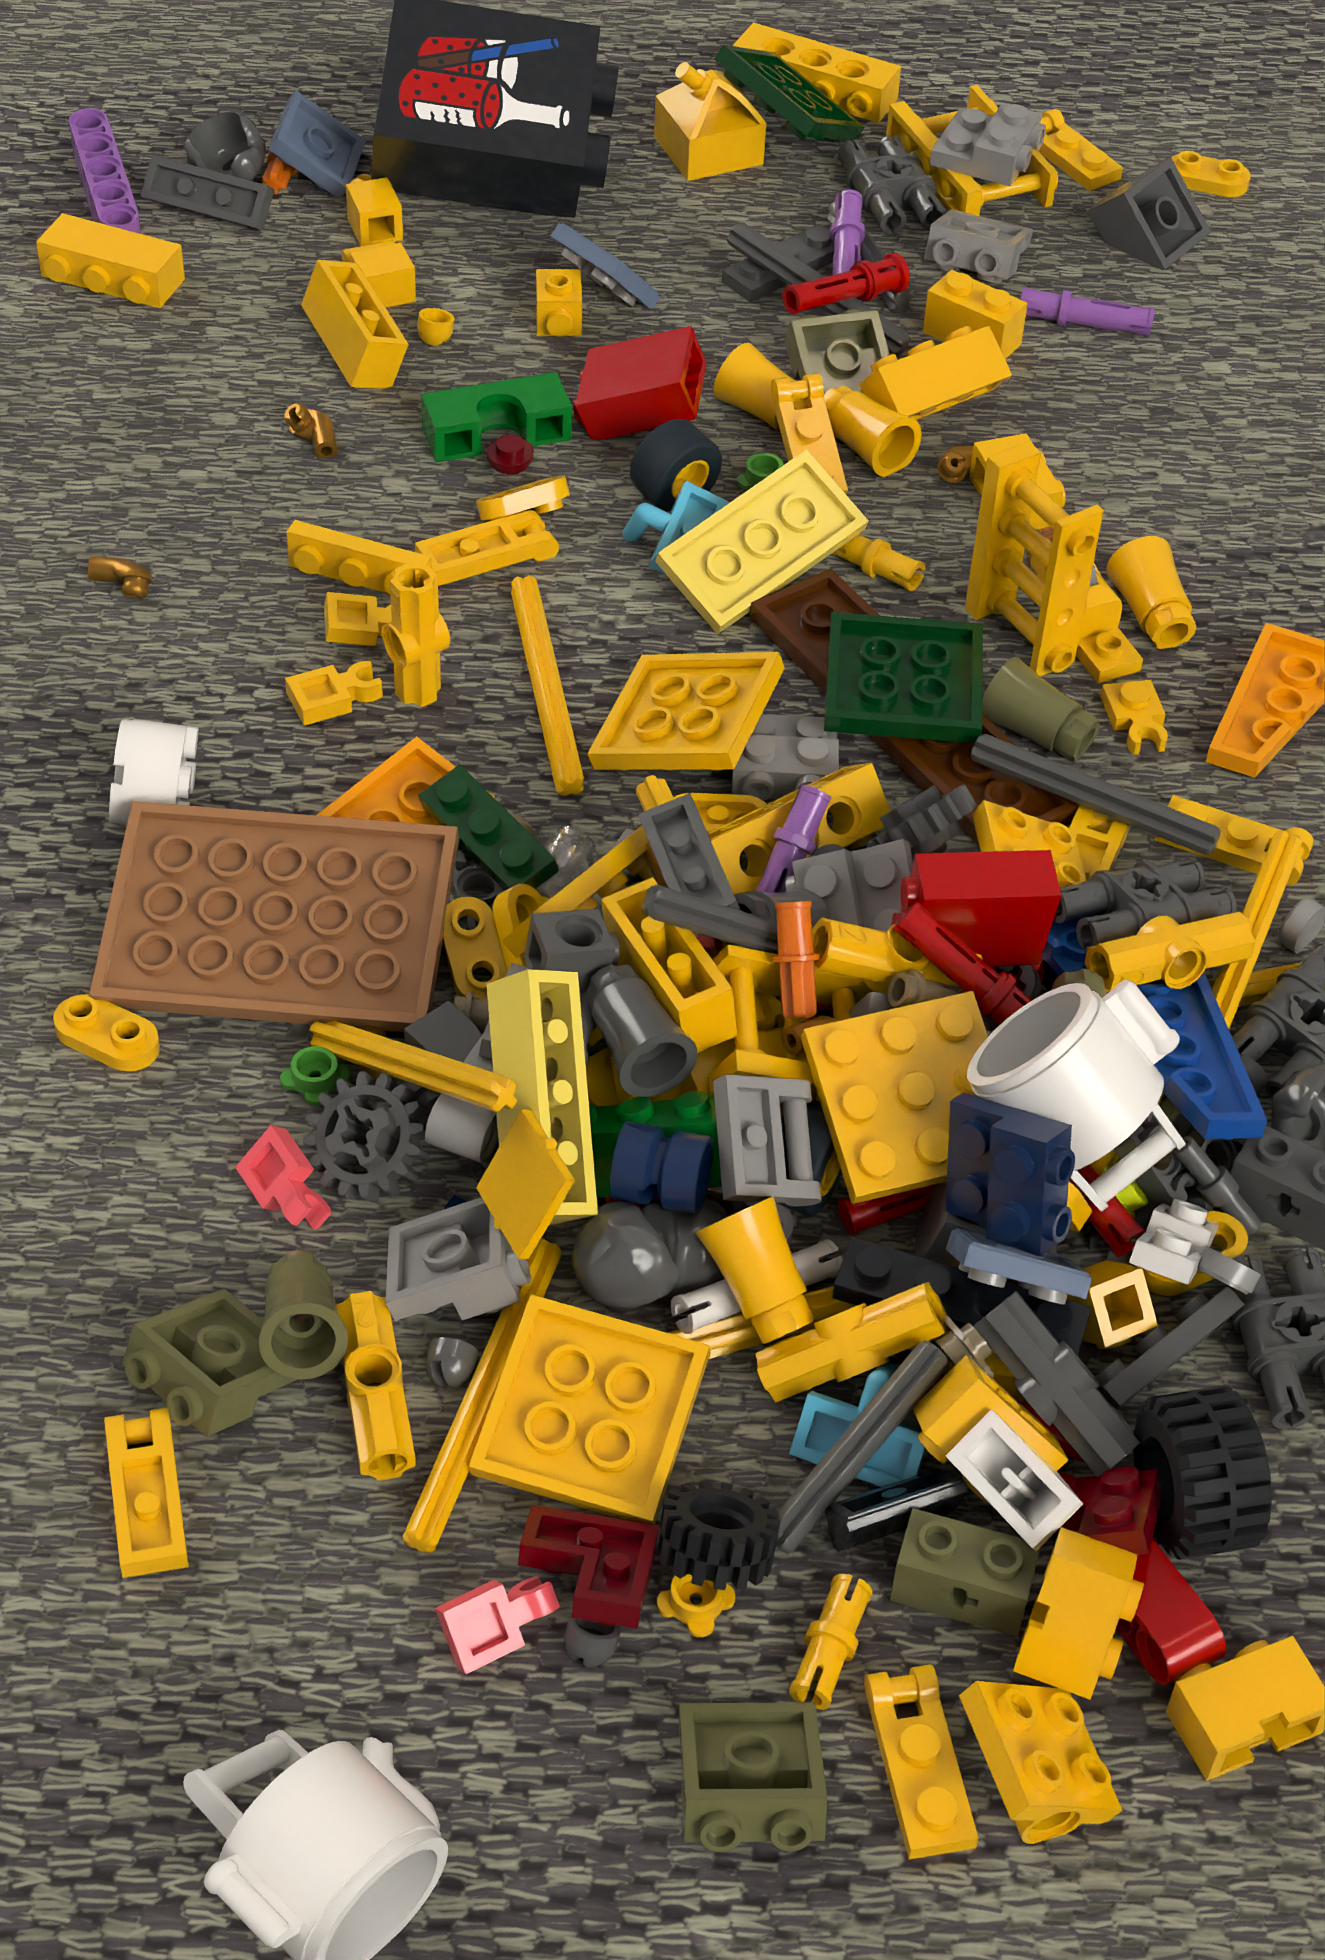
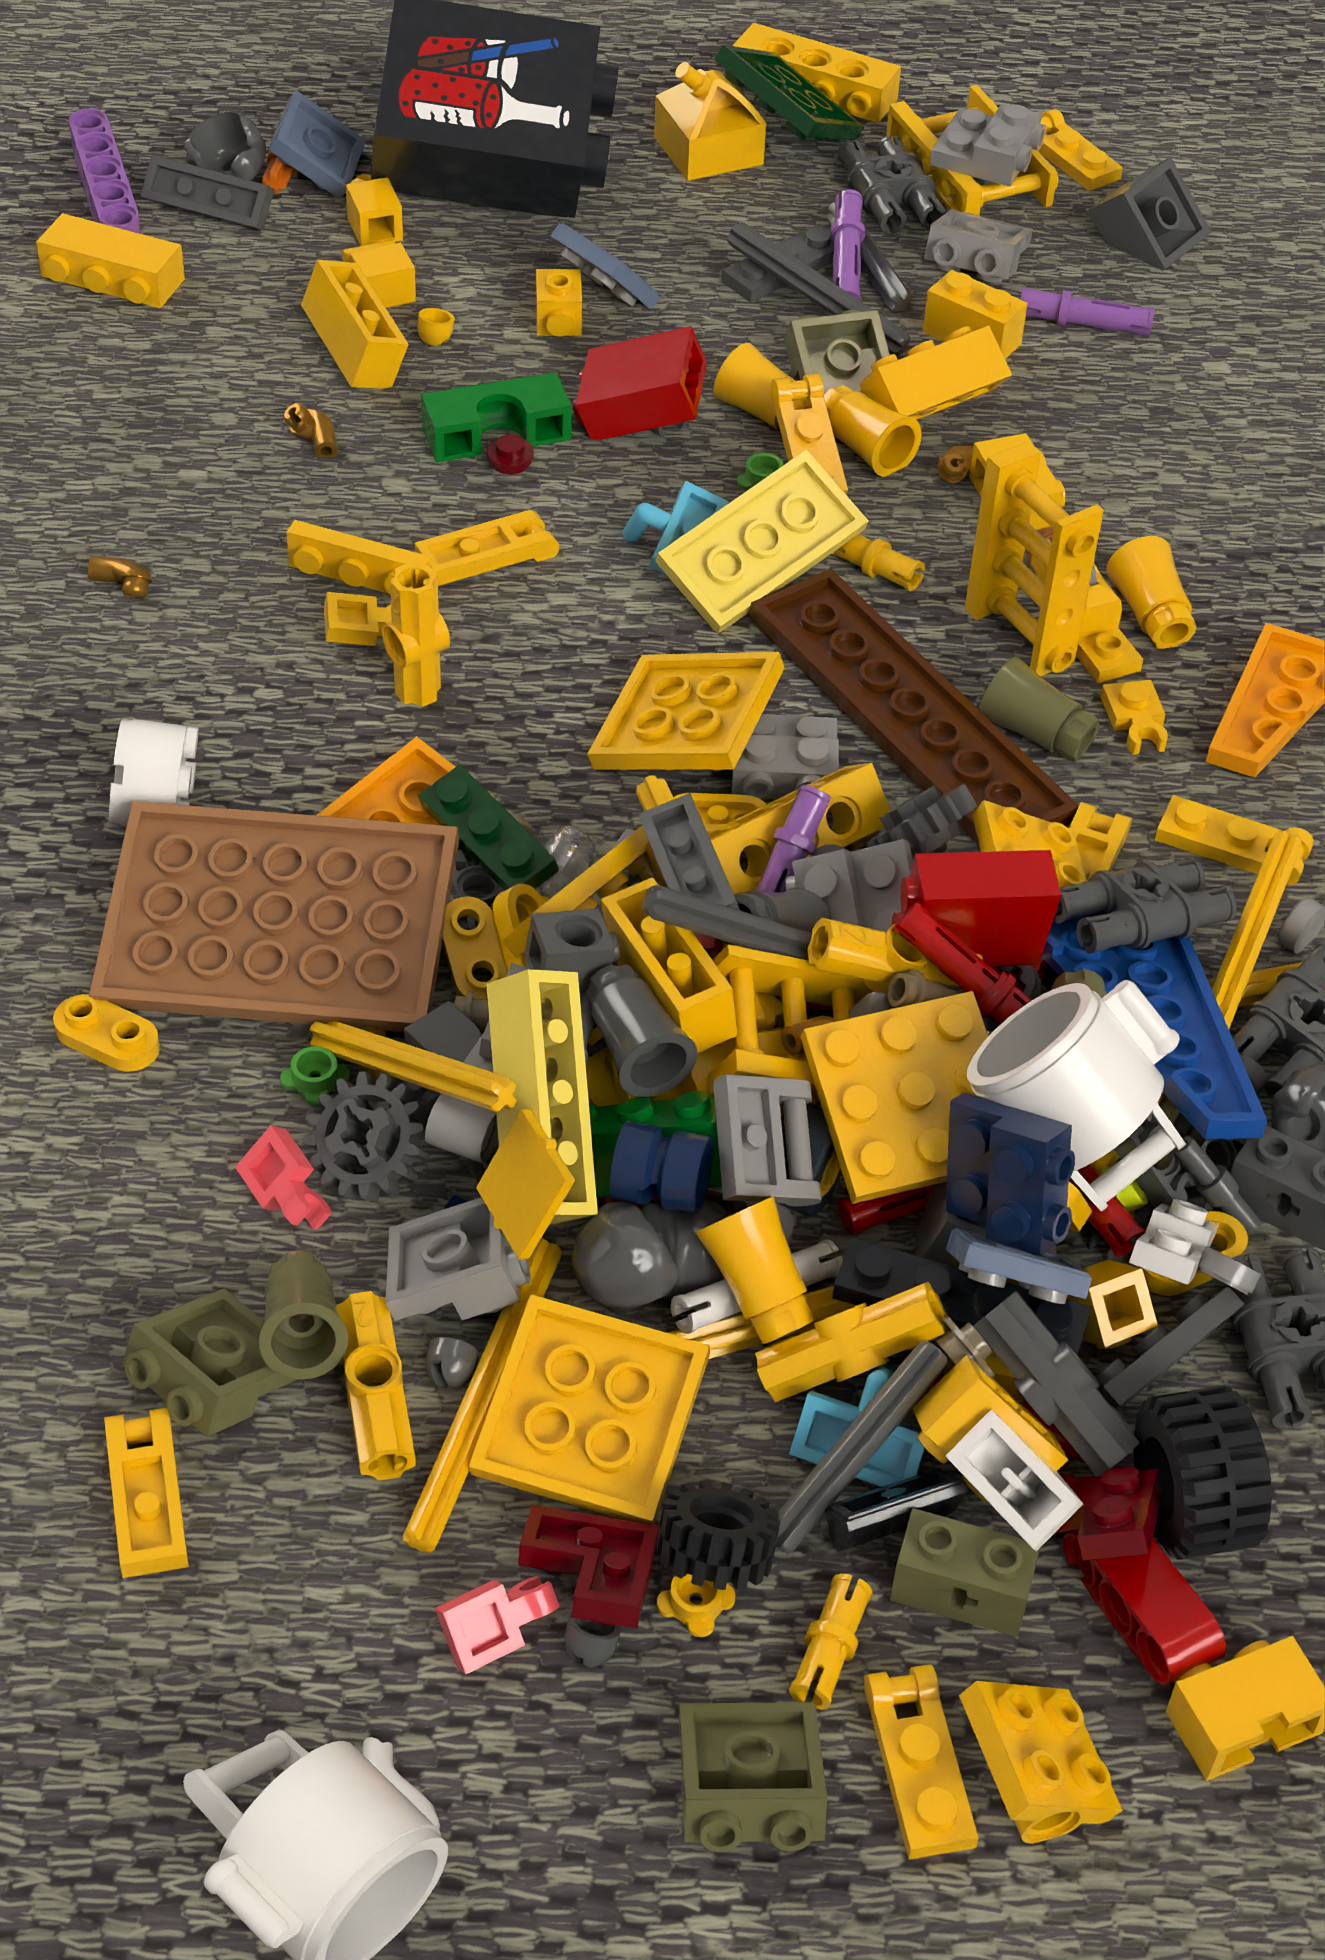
yellow plate [285,661,383,726] -> none
yellow plate [476,475,570,521] -> none
yellow axle [511,575,584,796] -> none
black wheel [630,419,722,512] -> none
orange axle [772,901,820,1019] -> none
red pin [782,253,910,315] -> none
dark green plate [824,612,983,743] -> none
dark grey axle [971,734,1221,855] -> none
yellow brick [1013,1527,1144,1700] -> none
yellow piece [1084,911,1256,992] -> none
yellow plate [1171,151,1251,197] -> none

